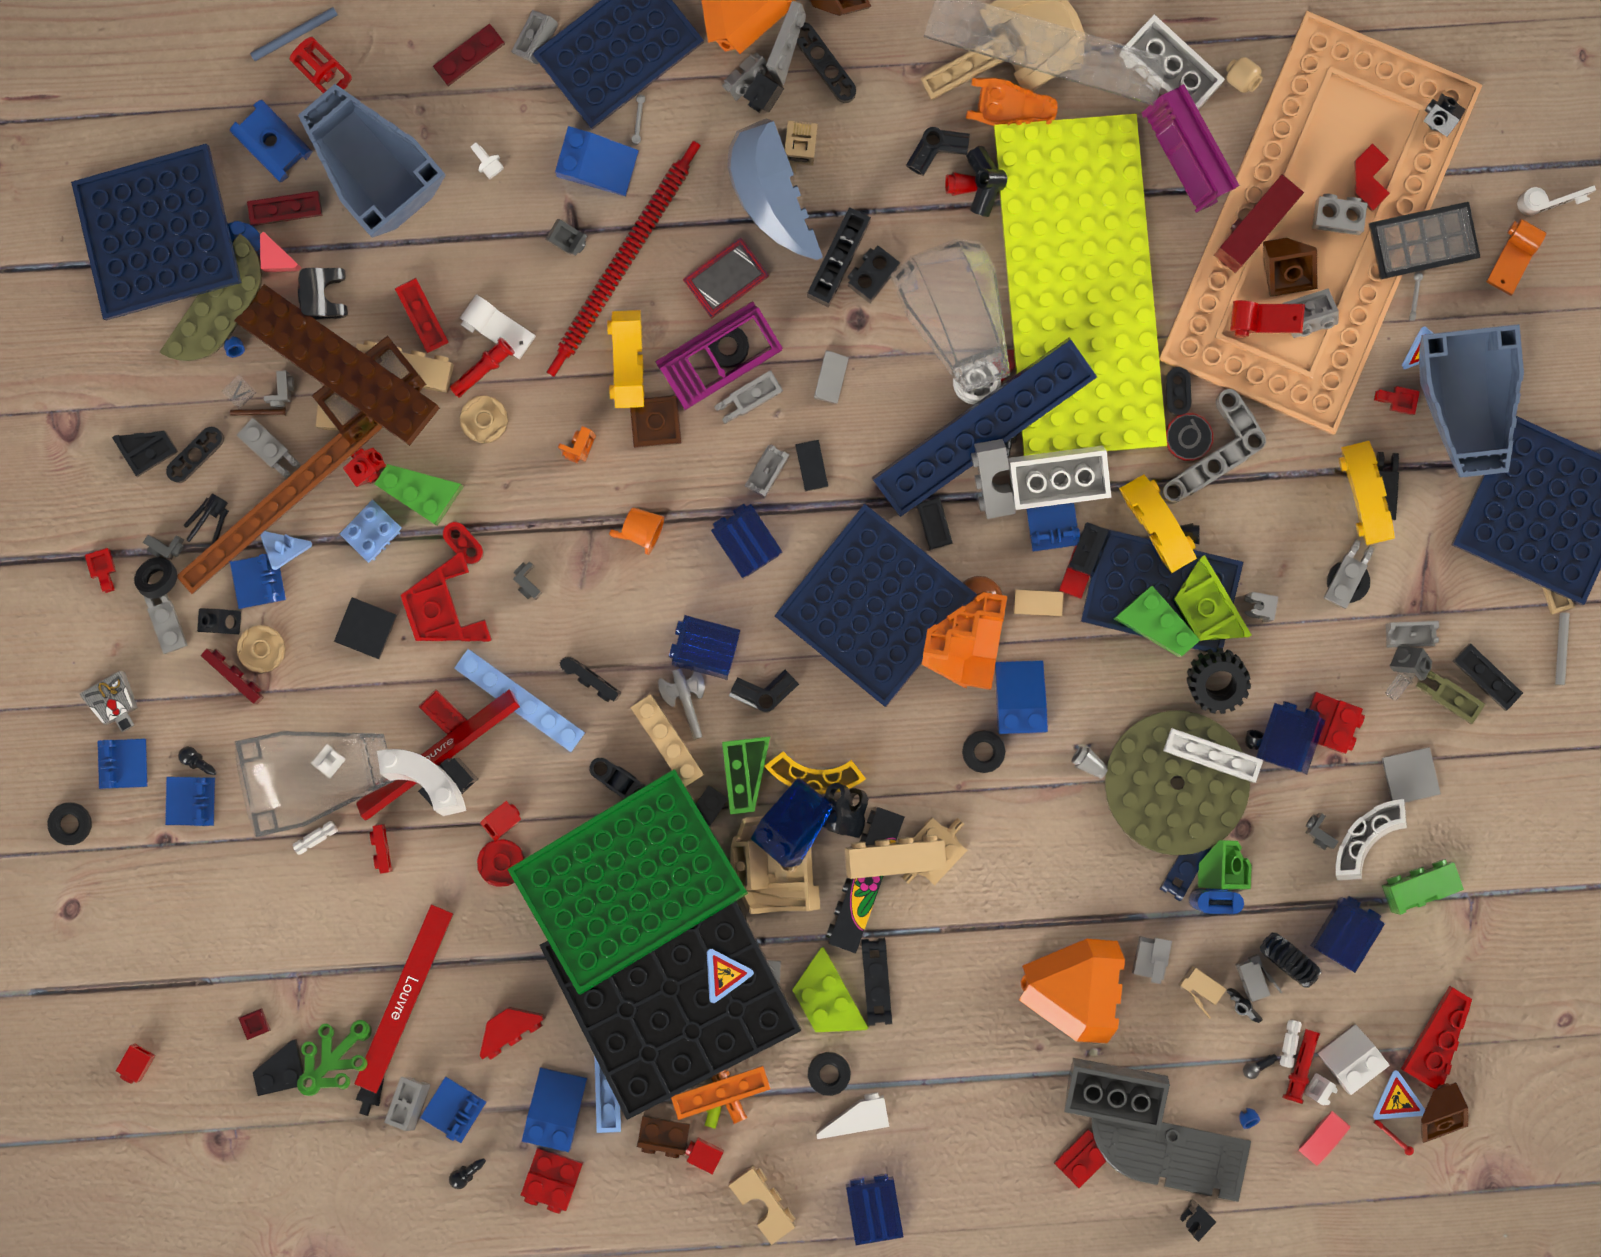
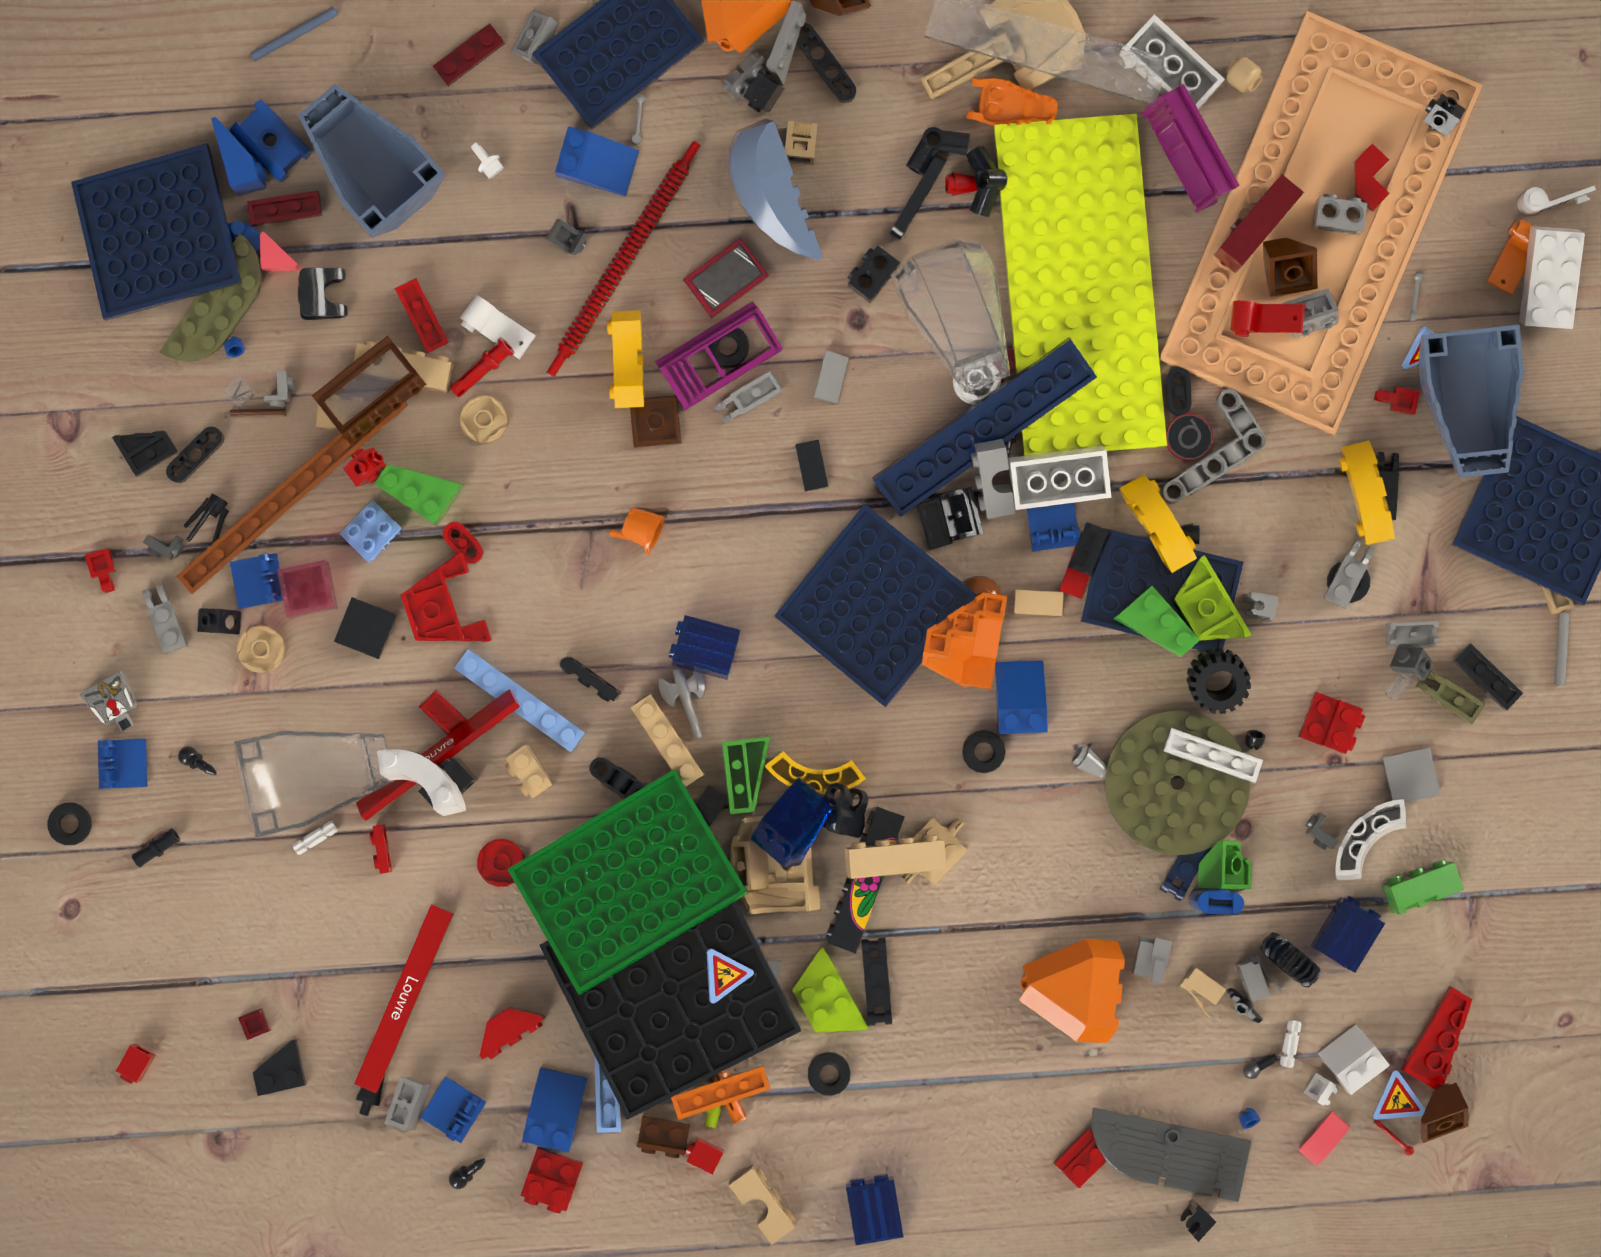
black tyre [134,557,178,599] -> none
blue hinge [165,777,215,826] -> none
dark red plate [200,649,264,704] -> none
reddish brown plate [234,284,440,446] -> none
light grey hinge [237,418,301,479] -> none
light blue piece [260,531,312,570] -> none
red piece [289,36,352,93] -> none
bright green plant [297,1020,372,1096] -> none
white tile [311,744,346,778] -> none
red brick [480,801,521,841] -> none
dark grey bracket [513,562,542,600] -> none
orange bracket [558,426,596,463] -> none
clear blue brick [711,503,783,579] -> none
black piece [729,669,799,712] -> none
light grey hinge [745,445,789,498] -> none
black brick [807,207,871,308] -> none
white slope [816,1092,889,1139] -> none
dark grey slope [1064,1058,1170,1131] -> none
clear blue brick [1256,701,1325,775] -> none
red pin [1282,1029,1320,1104] -> none
clear piece [1369,202,1481,280] -> none
none -> black pin [132,828,180,868]
none -> blue slope [211,117,268,196]
none -> clear pink brick [277,560,338,618]
none -> tan brick [505,745,554,799]
none -> black beam [890,154,947,240]
none -> black hinge [938,487,983,542]
none -> white brick [1519,226,1585,329]

